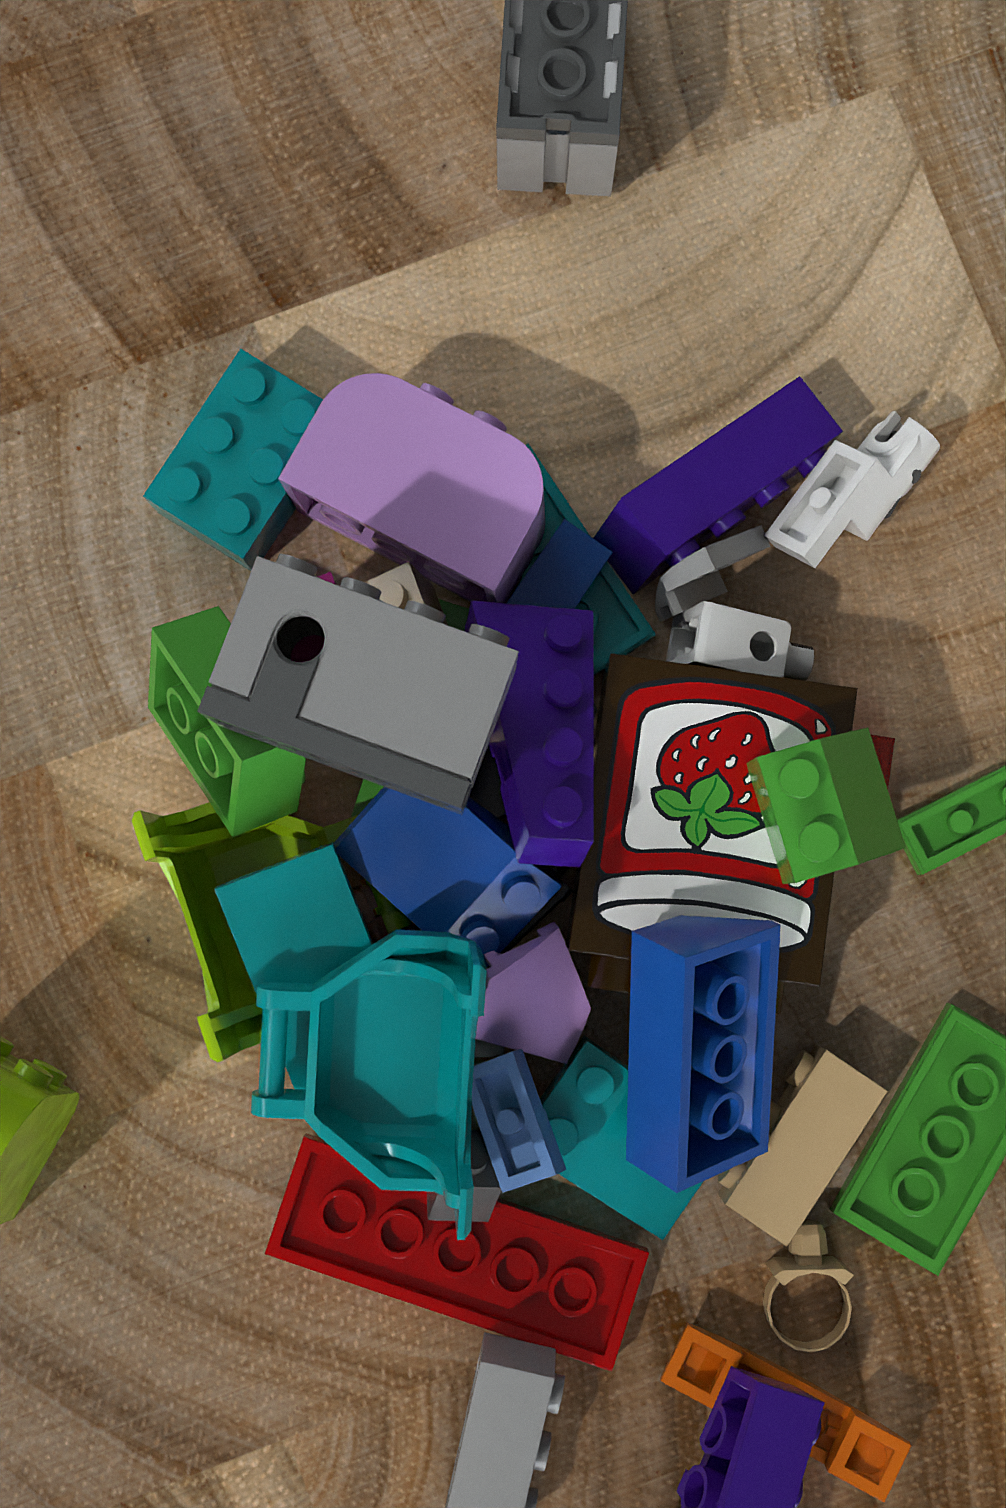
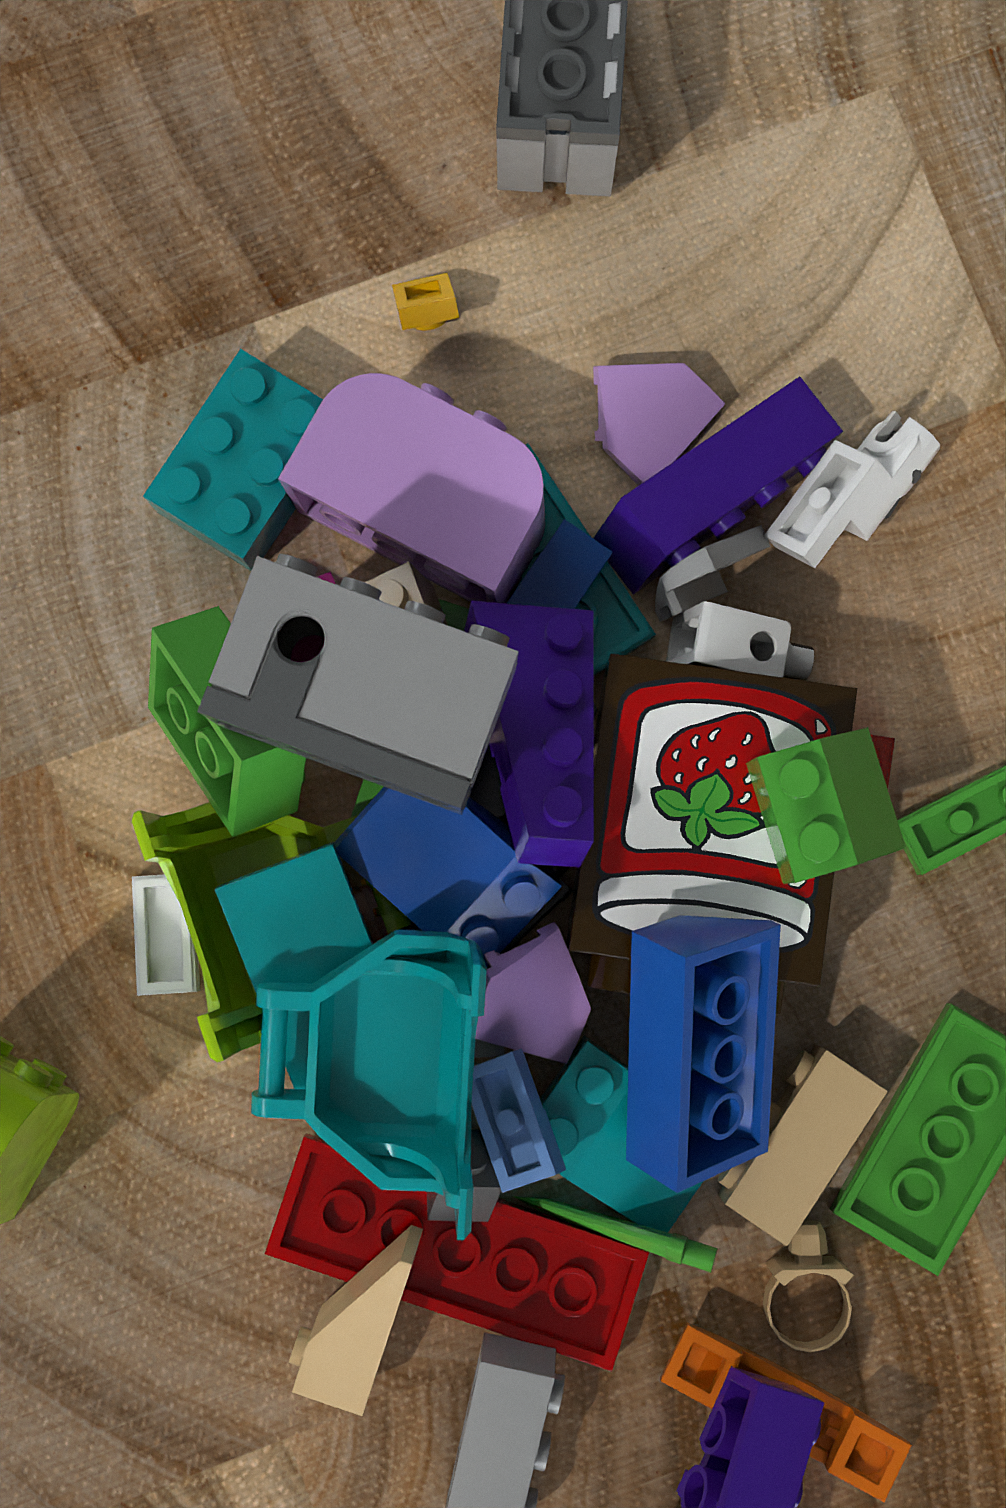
none -> white tile [132,874,200,996]
none -> tan slope [289,1225,423,1416]
none -> yellow plate [392,272,459,331]
none -> bright green bar [513,1196,718,1273]
none -> lavender slope [593,363,725,486]

